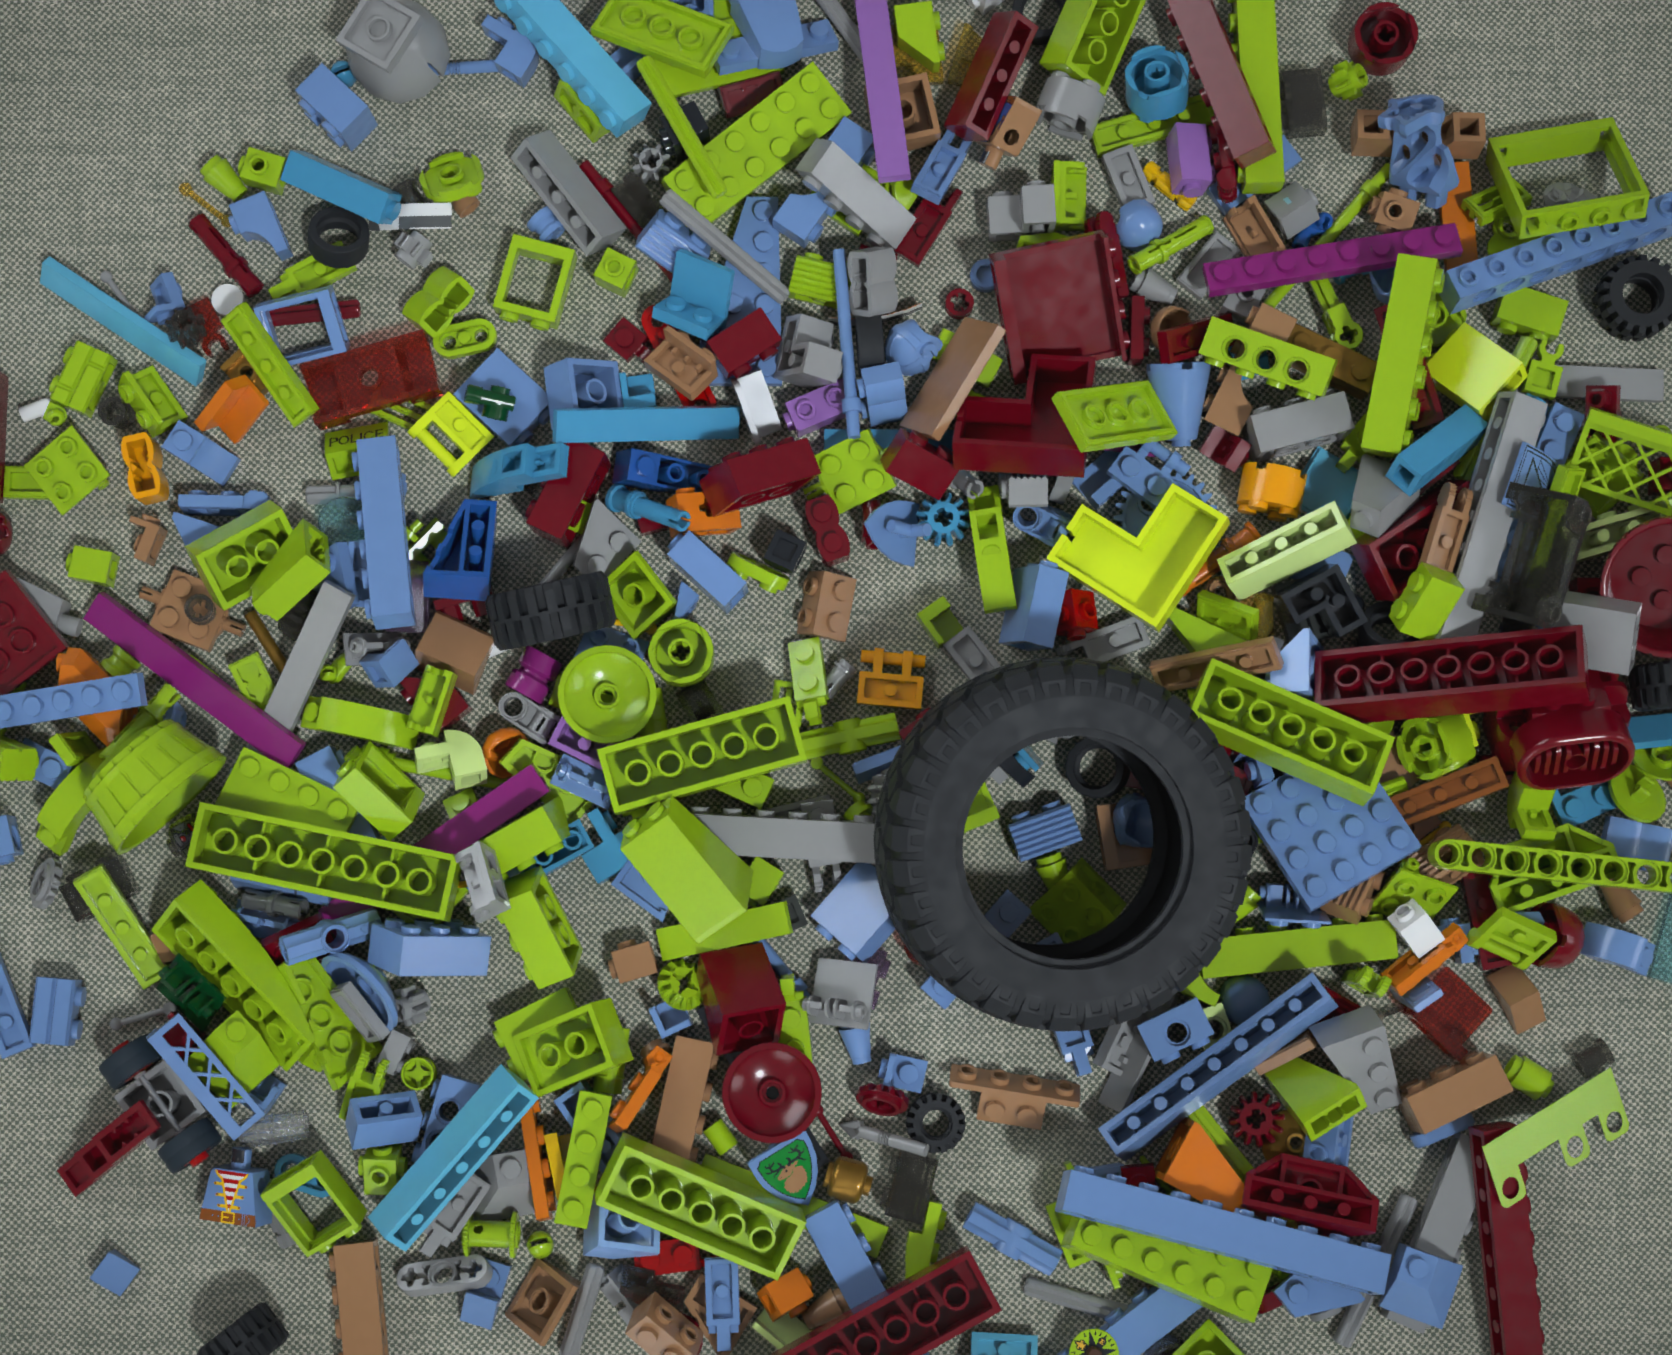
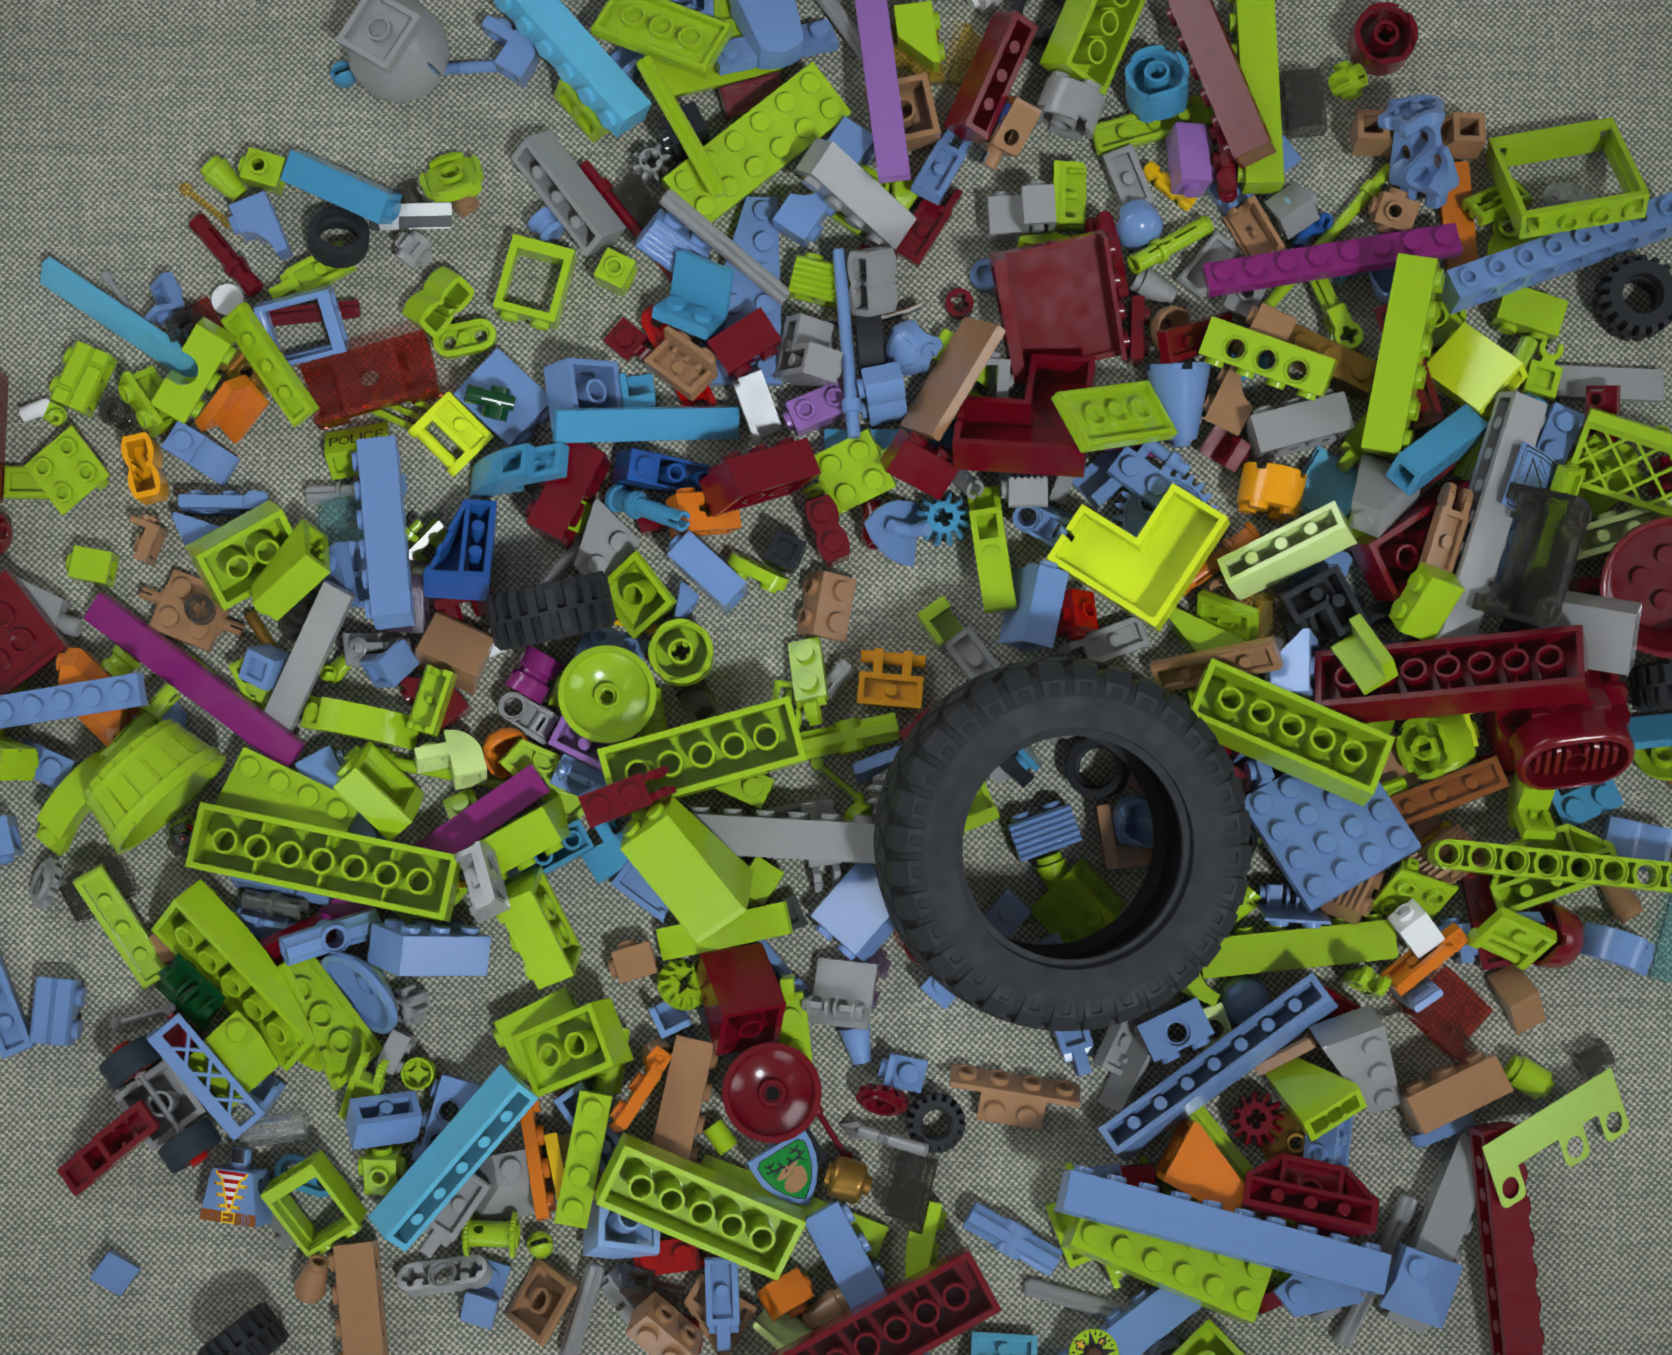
lime tile [48,731,99,766] -> none
medium blue brick [295,63,378,152] -> none
light grey tile [329,981,390,1043] -> none
lime piece [1608,765,1666,823] -> none
none -> lime arch [150,317,238,424]
none -> medium blue panel [238,644,290,691]
none -> medium nougat cone [294,1254,329,1304]
none -> dark red hinge [578,766,677,828]
none -> light grey bracket [986,352,1014,398]
none -> lime panel [1331,613,1399,695]

